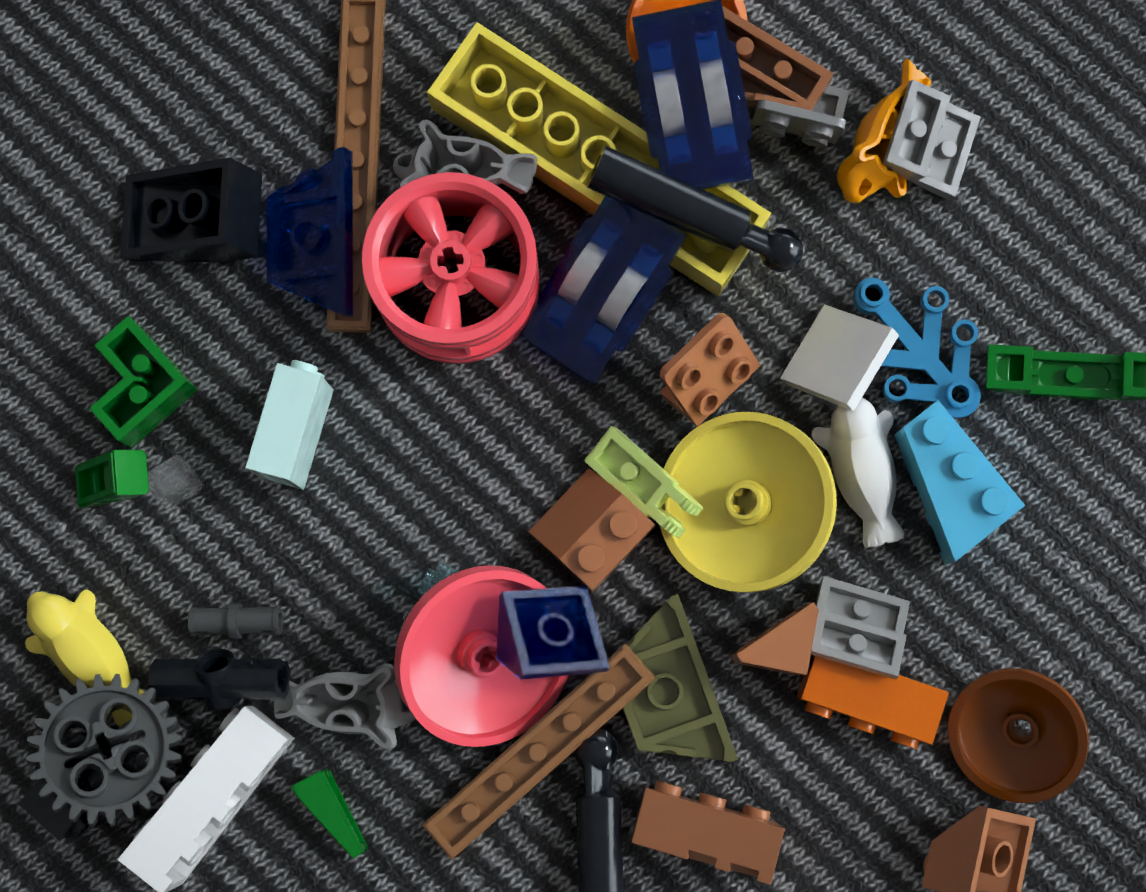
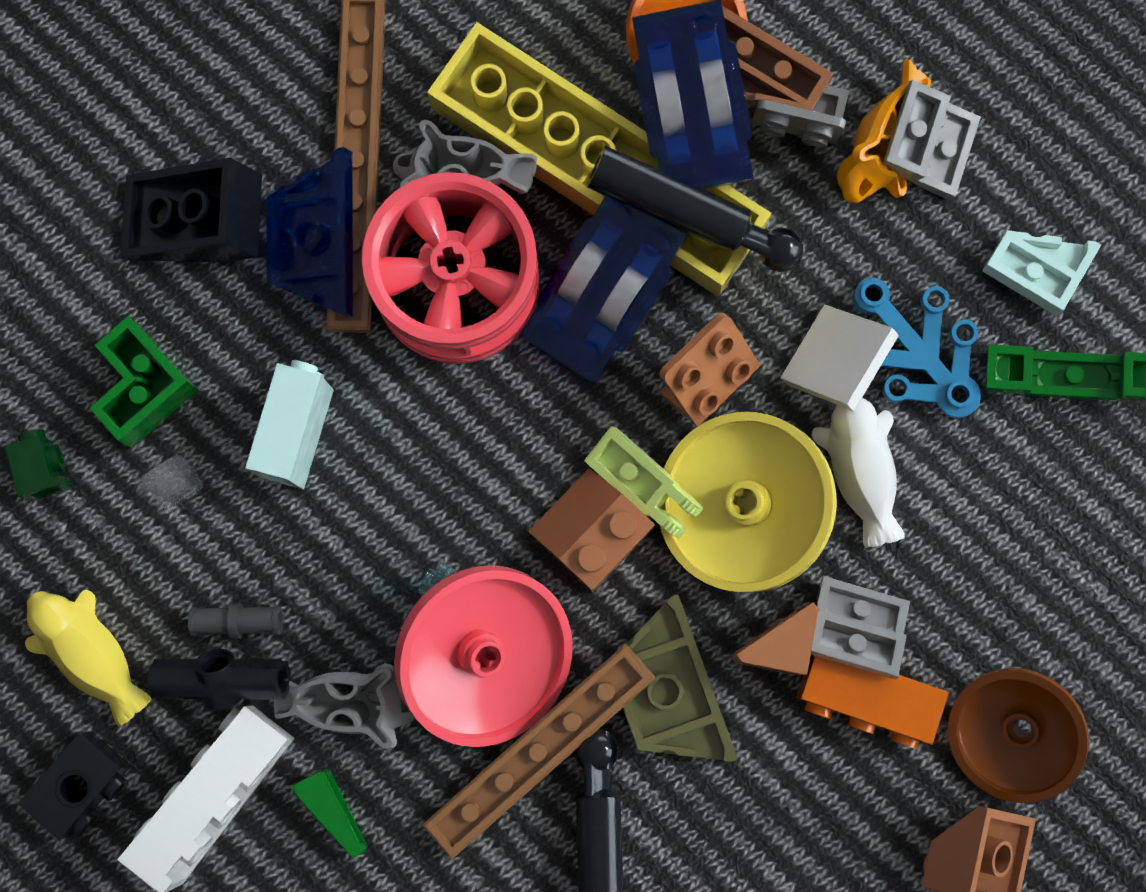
dark grey gear [26,674,182,827] -> none
green slope [75,450,149,509] -> none
clear blue slope [496,586,610,680] -> none
nougat wedge [630,780,785,885] -> none
medium azure wedge [894,400,1025,565] -> none
none -> dark green brick [4,429,74,501]
none -> light aqua wing [982,230,1101,317]

